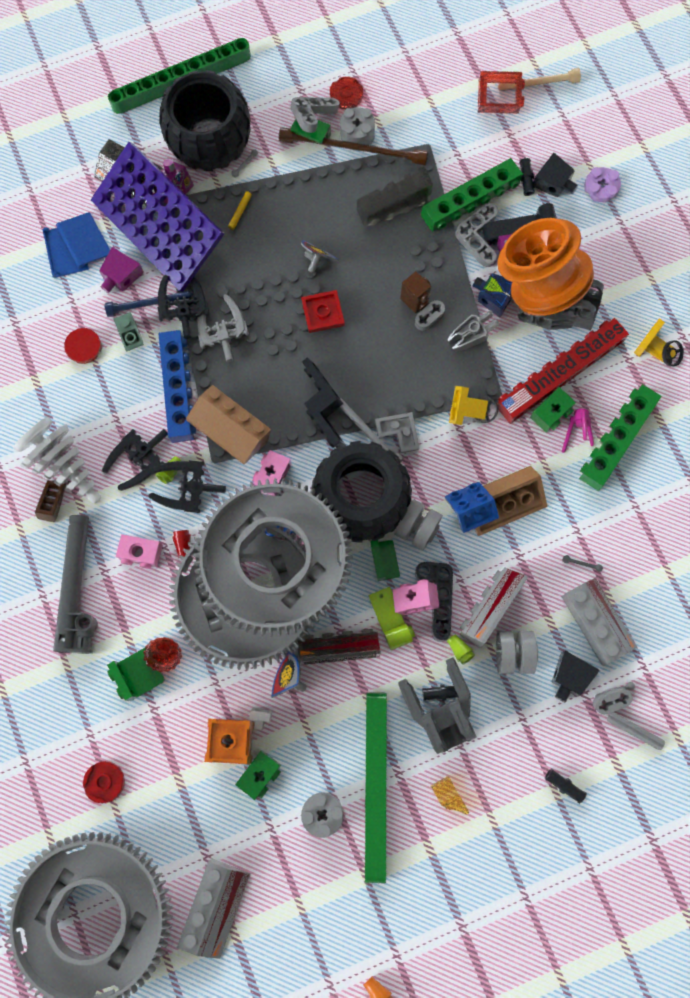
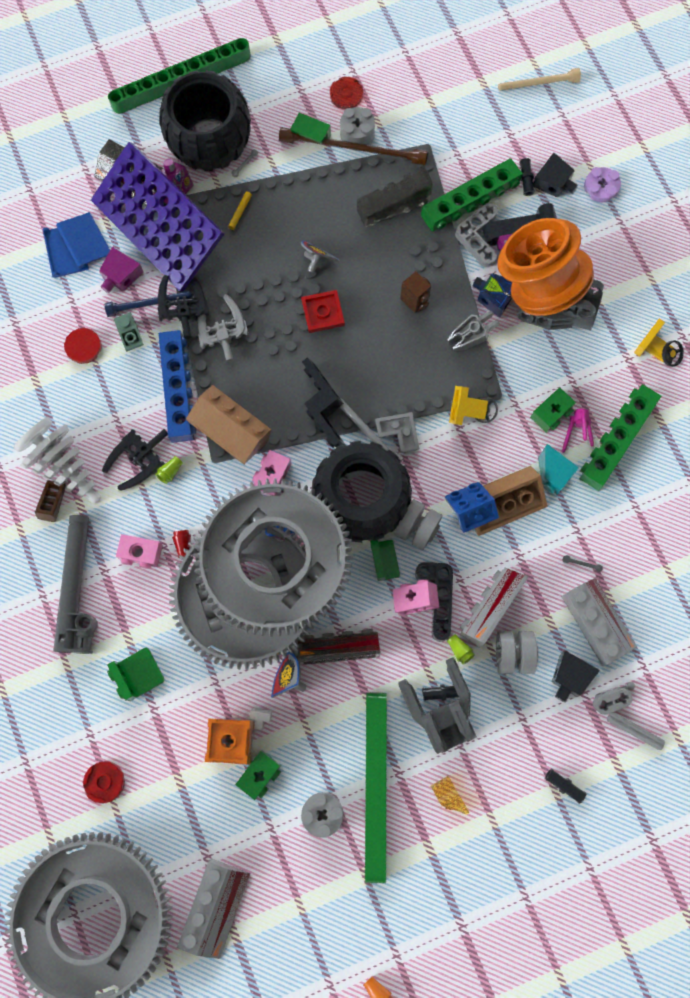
clear red piece [143,637,182,673] -> none
black bar [148,460,226,513] -> none
light grey beam [291,97,340,133] -> none
lime door [368,587,415,651] -> none
light grey beam [415,300,445,331] -> none
clear red window [477,71,525,114] -> none
red brick [497,318,629,424] -> none
none -> teal slope [538,444,579,495]

